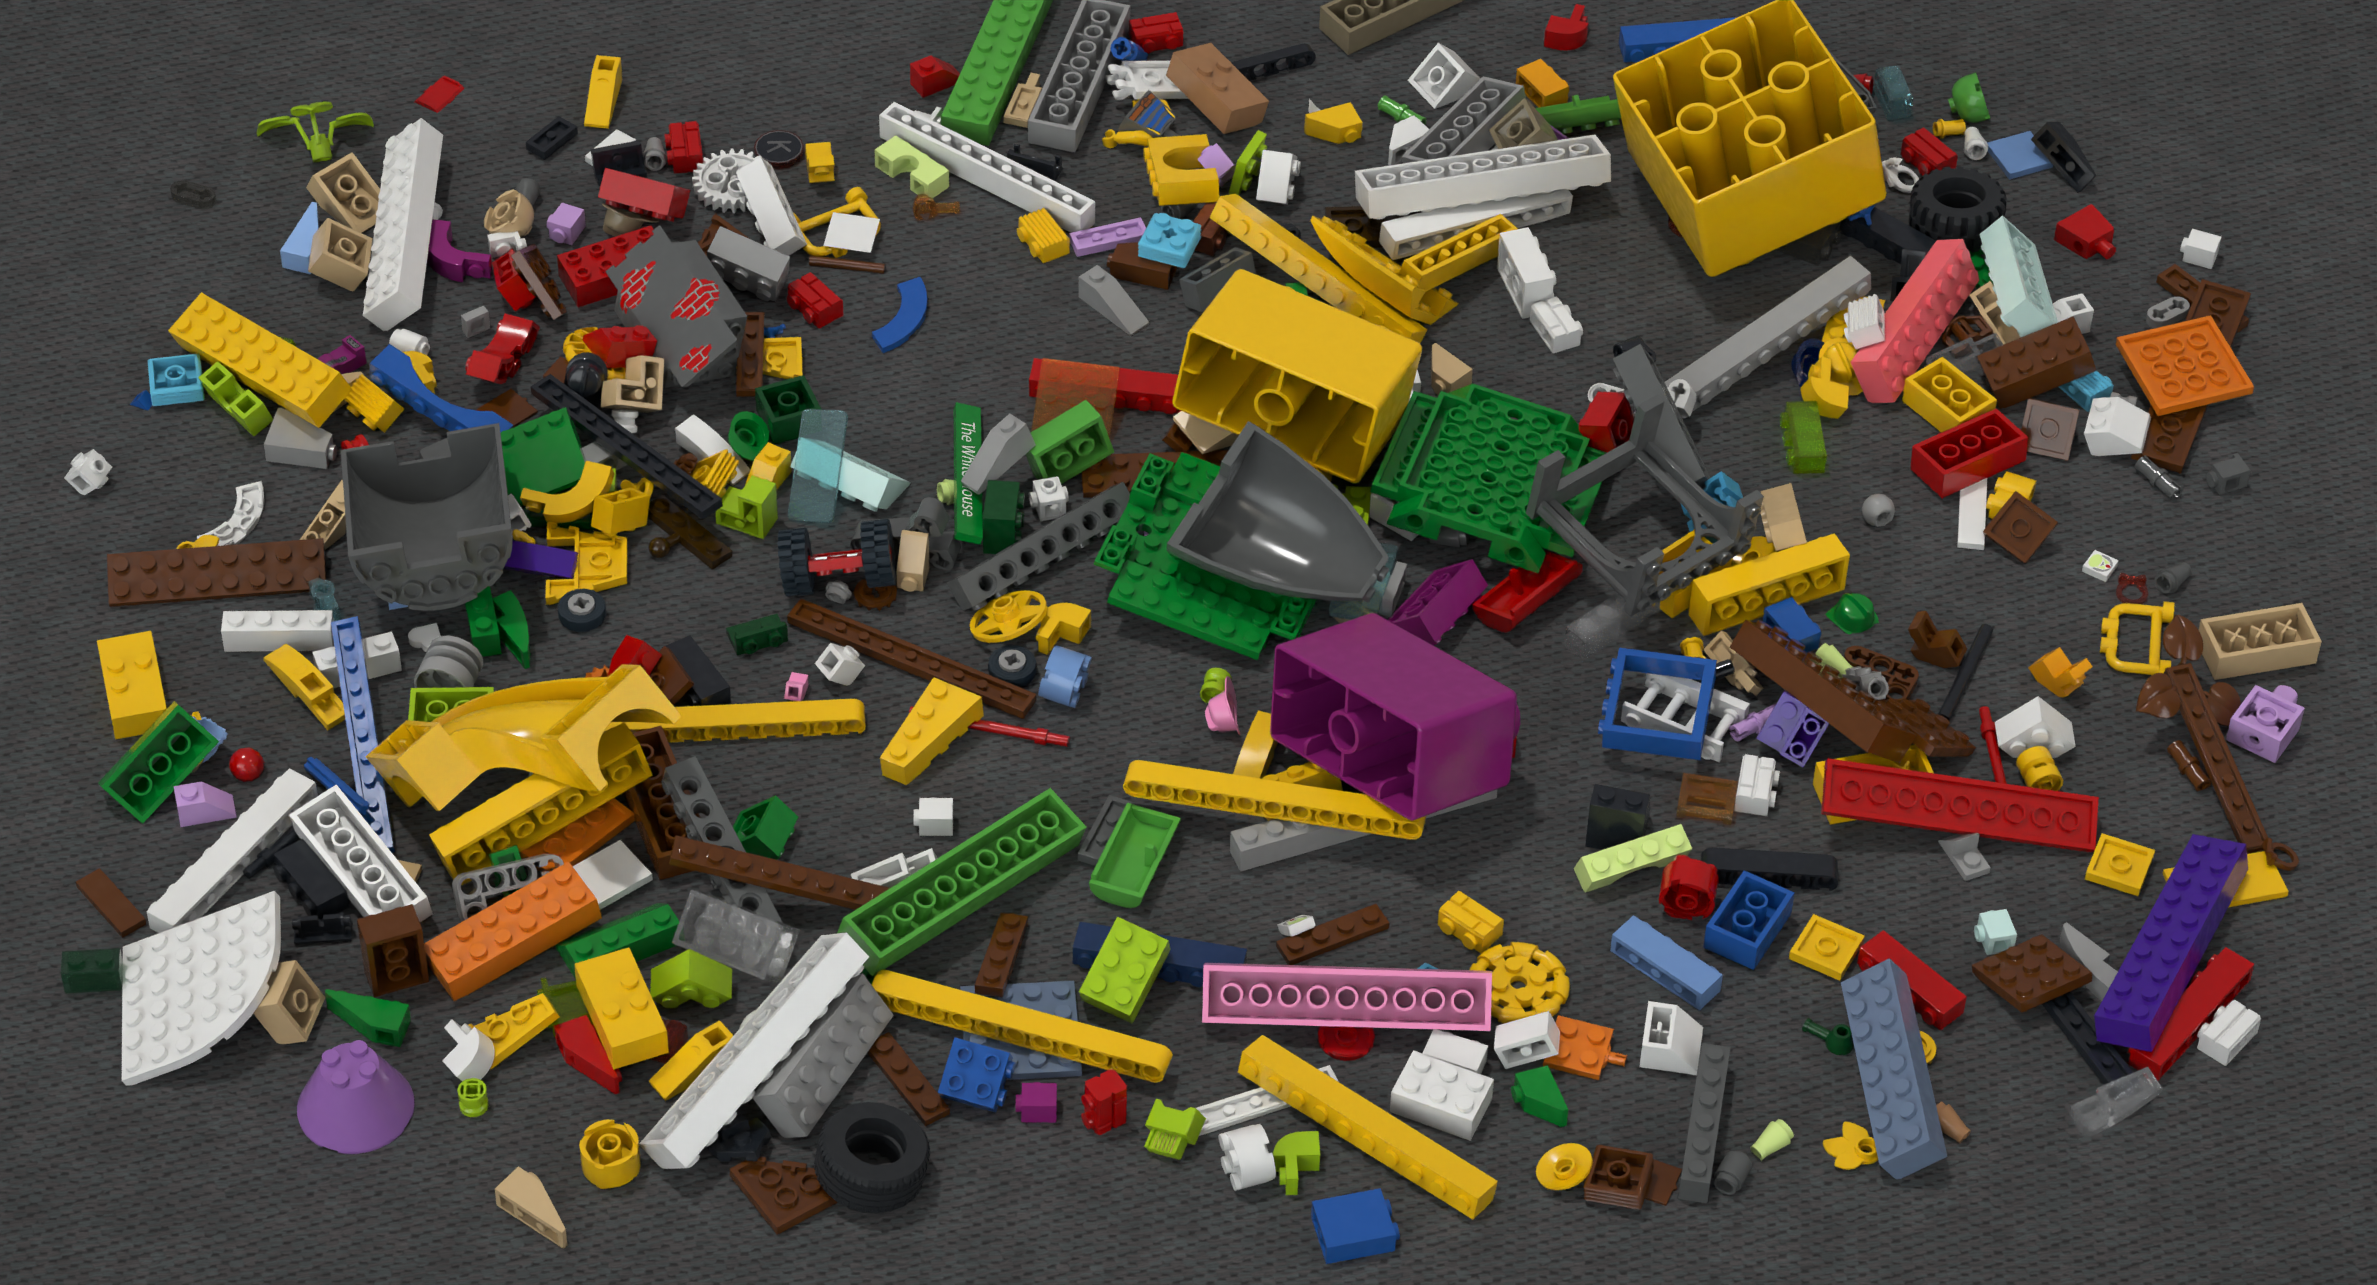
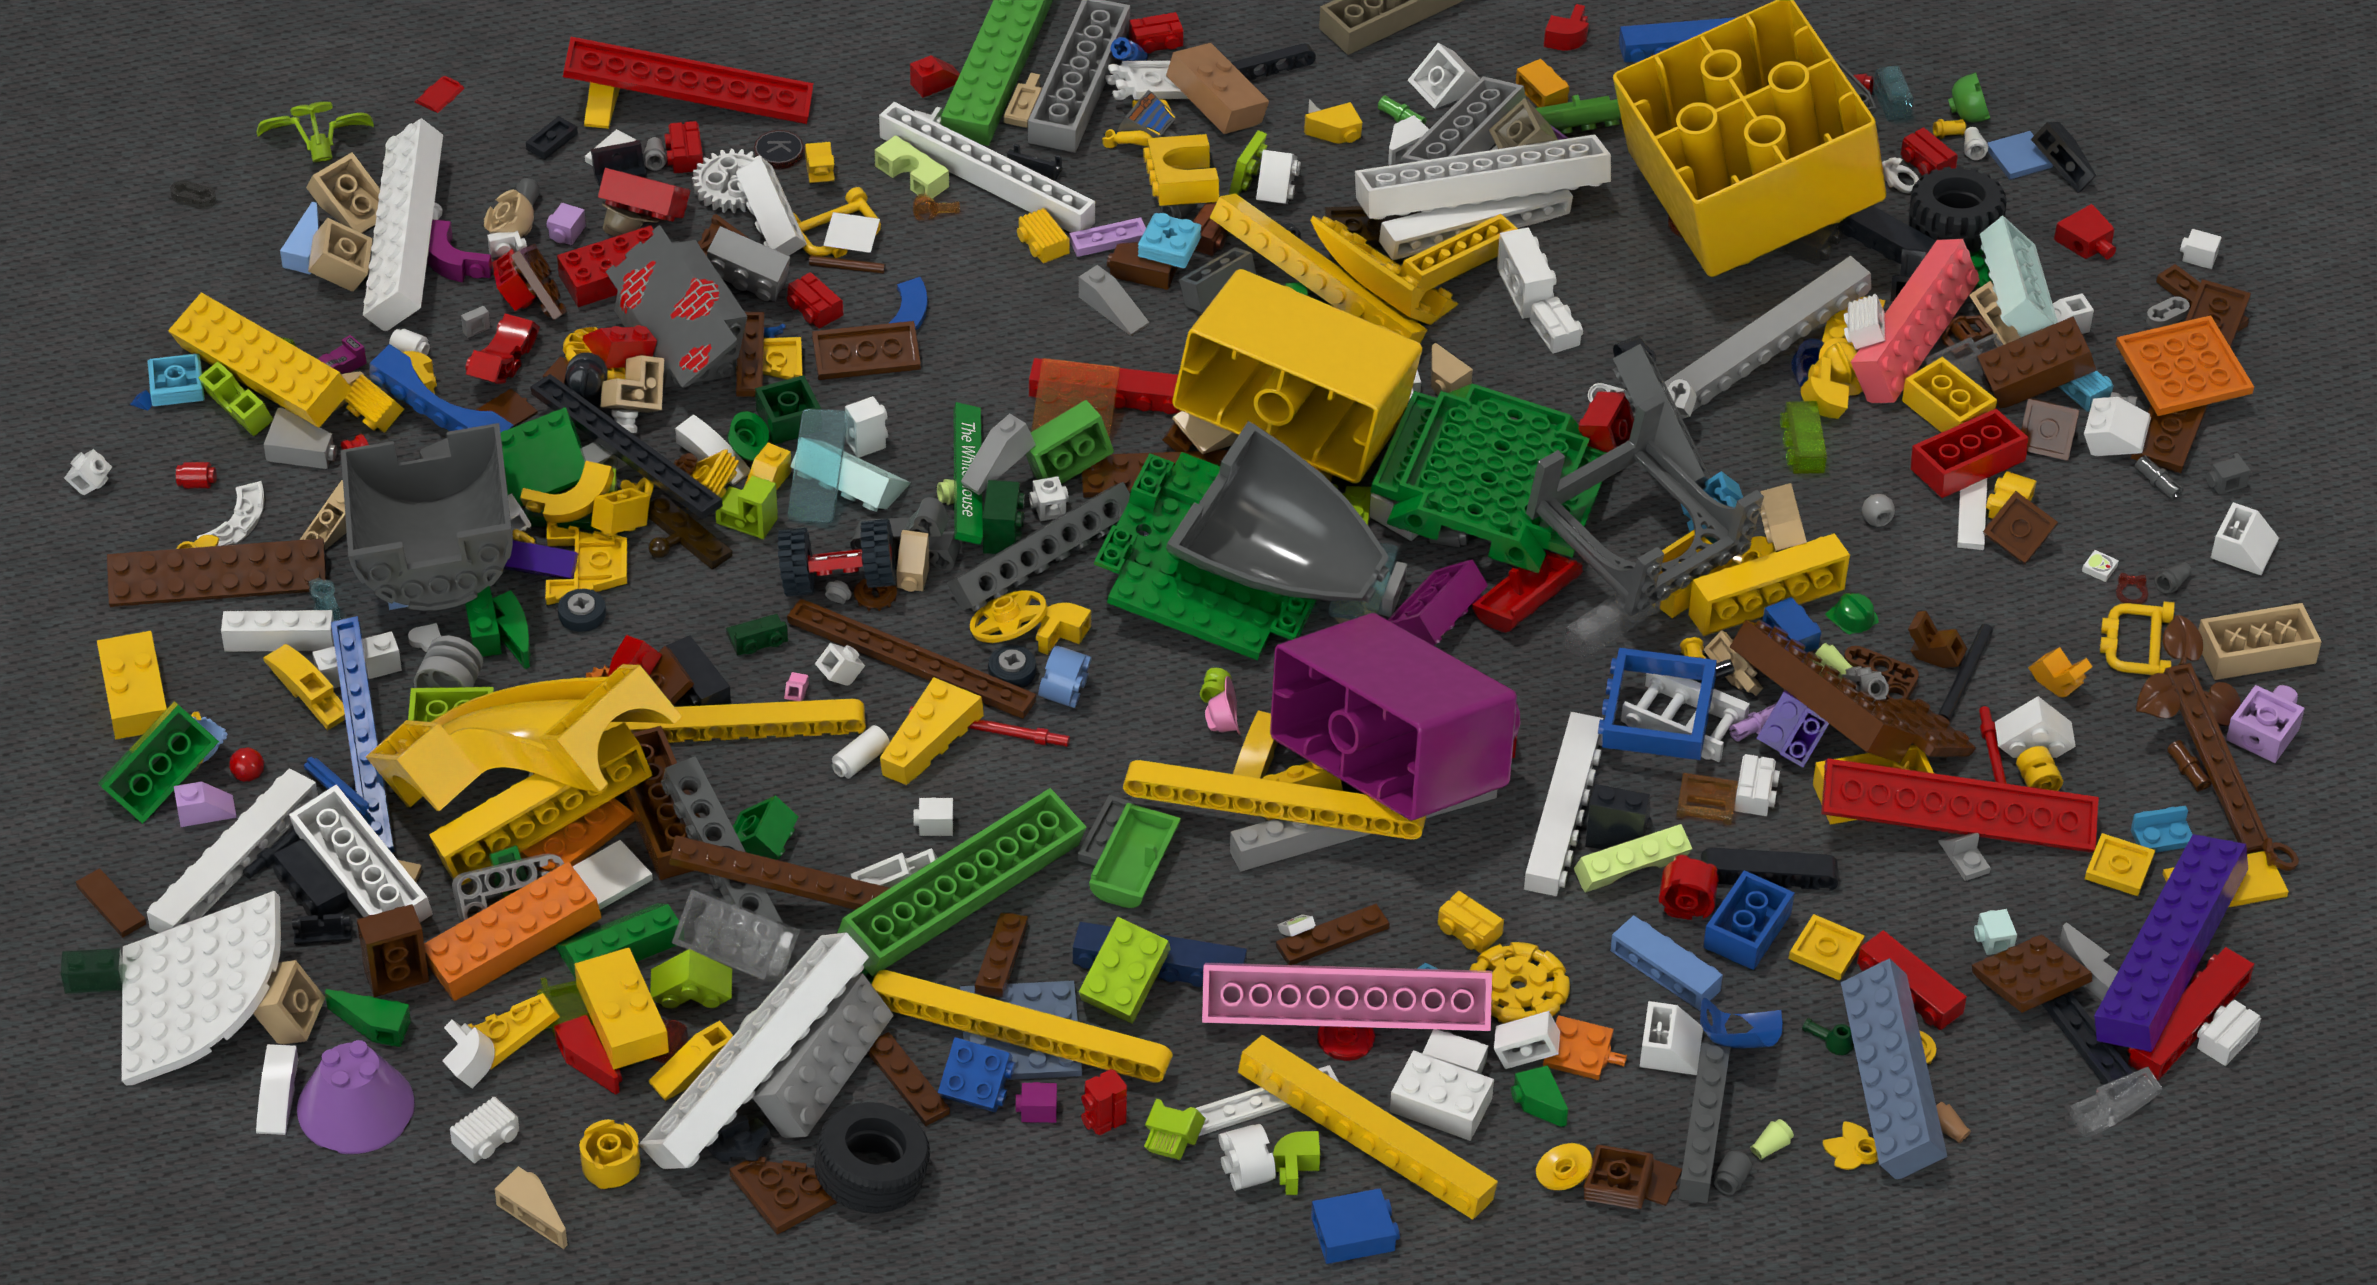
lime wheel [457,1078,489,1117] -> none
lavender brick [1198,143,1236,187] -> none
blue bar [1849,204,1876,226] -> none
none -> red brick [176,462,217,488]
none -> white slope [256,1044,299,1135]
none -> white brick [450,1097,519,1164]
none -> red plate [563,37,814,124]
none -> reddish brown plate [812,321,921,380]
none -> white brick [832,725,890,779]
none -> white brick [845,396,888,458]
none -> white brick [1524,712,1603,896]
none -> blue piece [1700,998,1783,1048]
none -> dark azure bracket [2131,806,2192,853]
none -> white slope [2211,502,2279,575]

